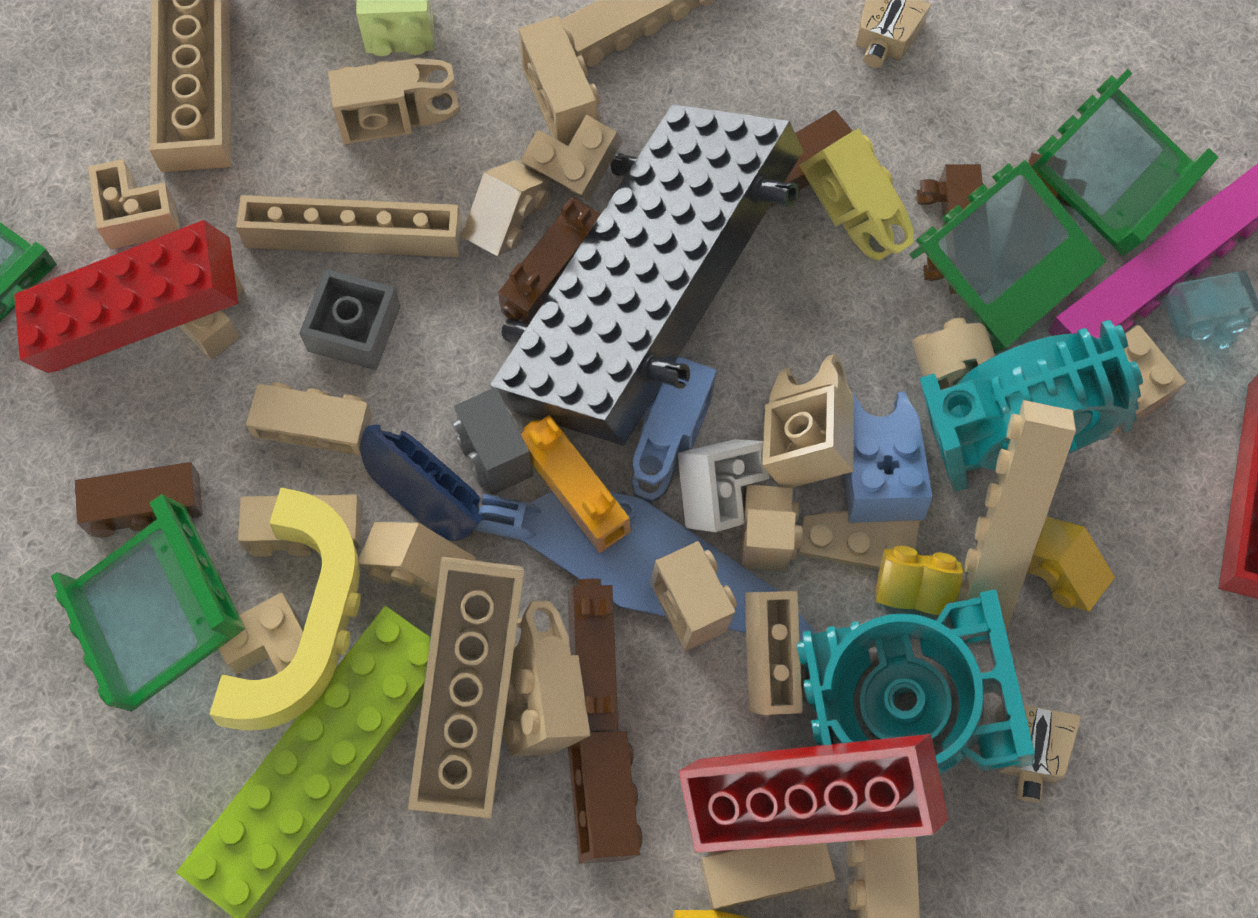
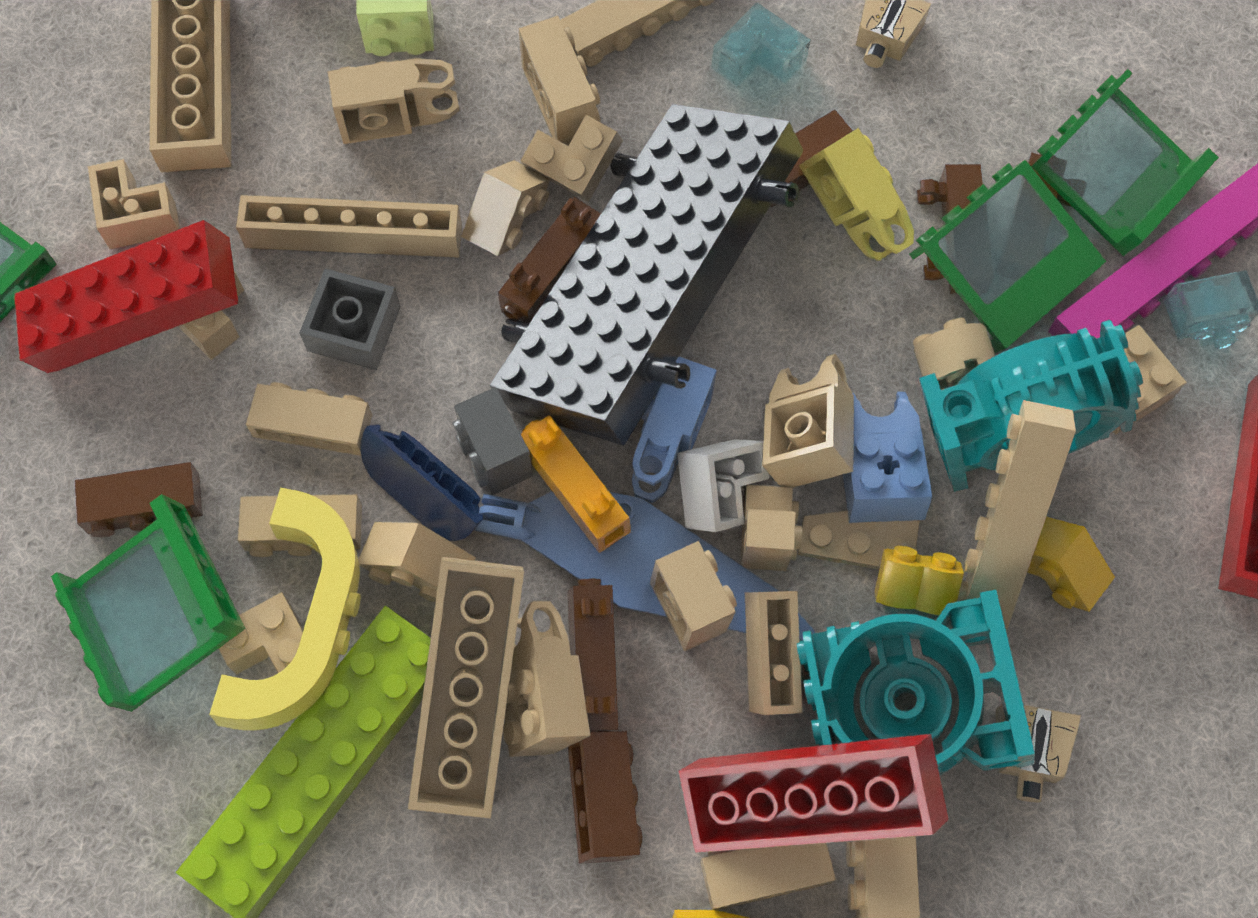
none -> clear light blue brick [711,2,811,87]

